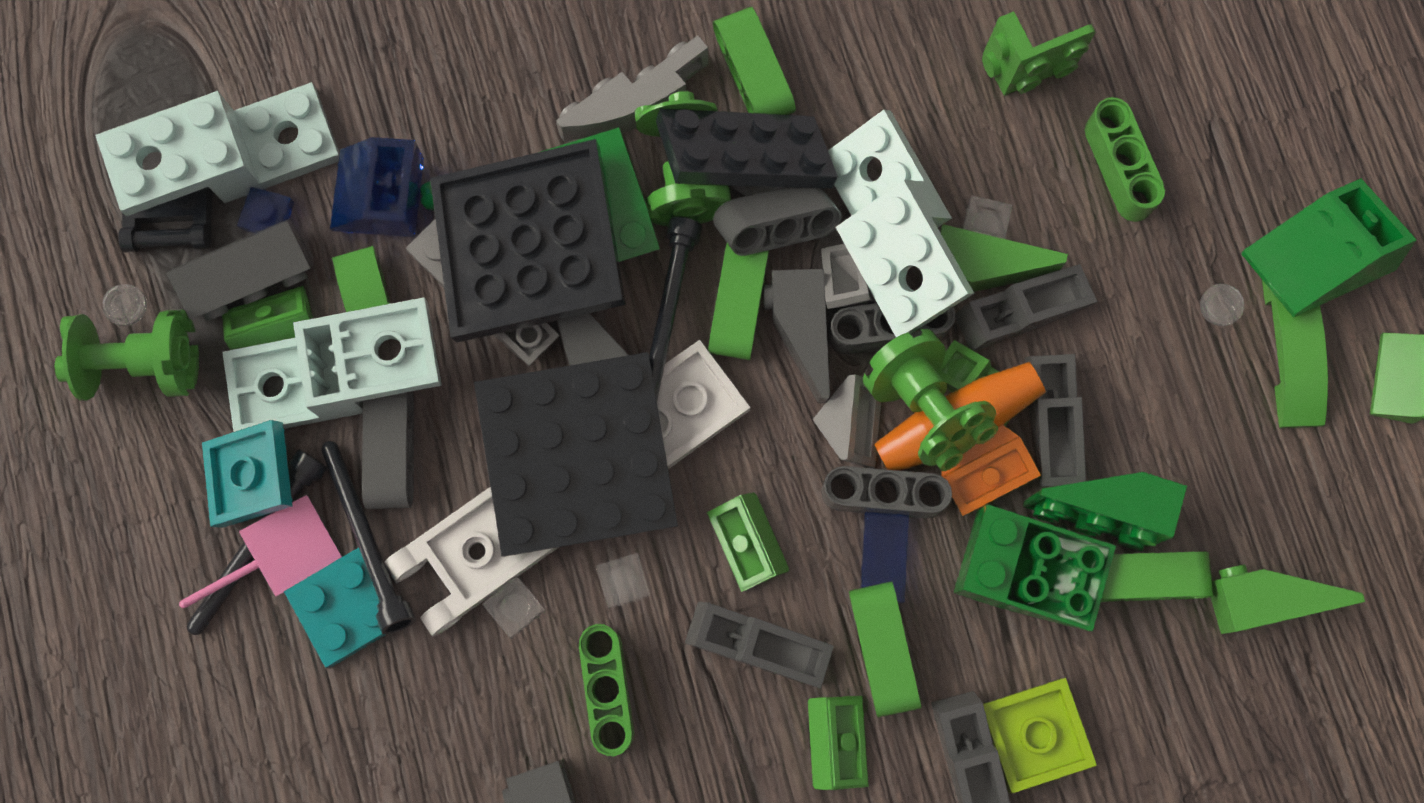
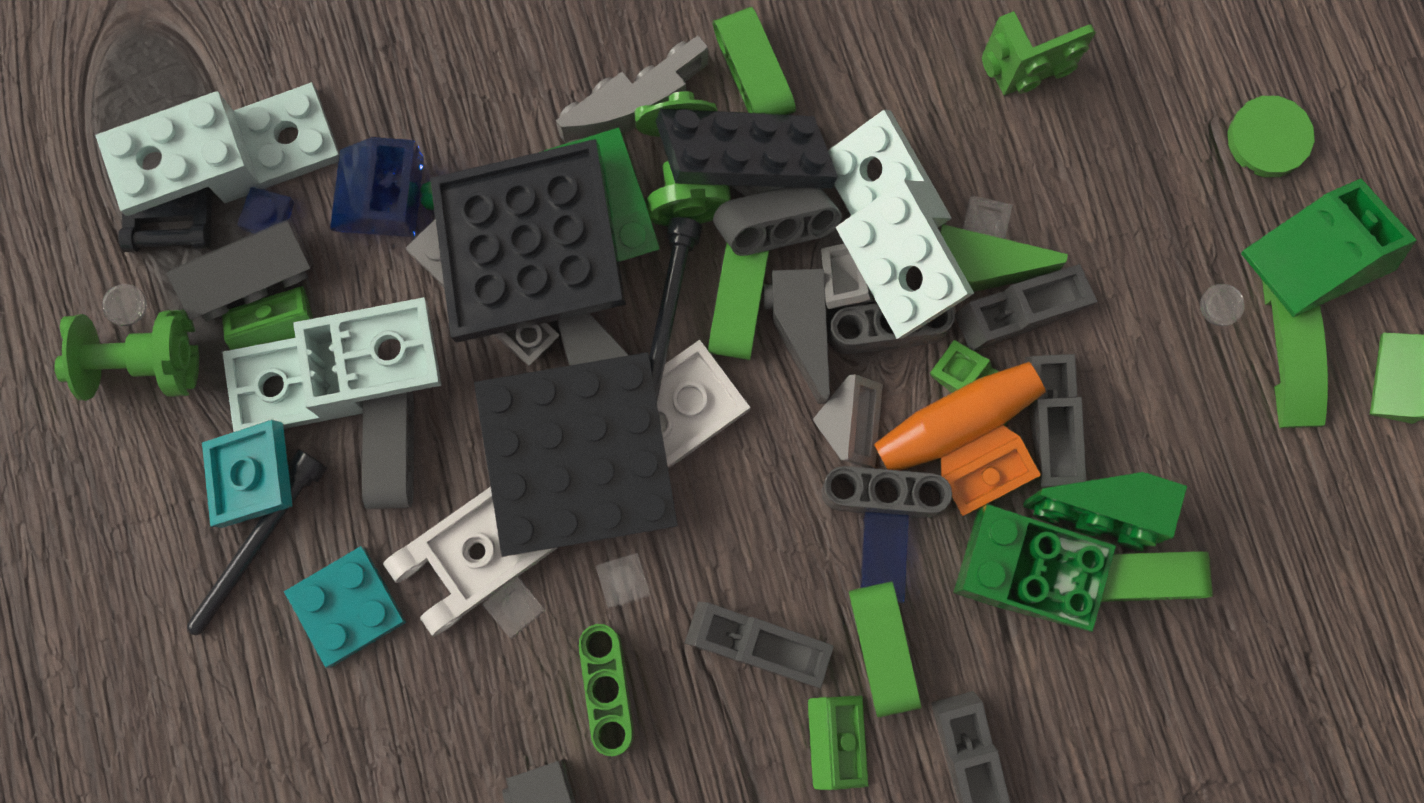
bright pink piece [179,495,342,608] -> none
black piece [321,441,416,634] -> none
bright green slope [332,246,390,312] -> none
bright green slope [707,492,789,592] -> none
bright green piece [863,329,998,471] -> none
lime plate [983,678,1097,794] -> none
bright green beam [1085,97,1165,222] -> none
bright green slope [1210,564,1365,634] -> none
none -> bright green tile [1227,96,1315,177]

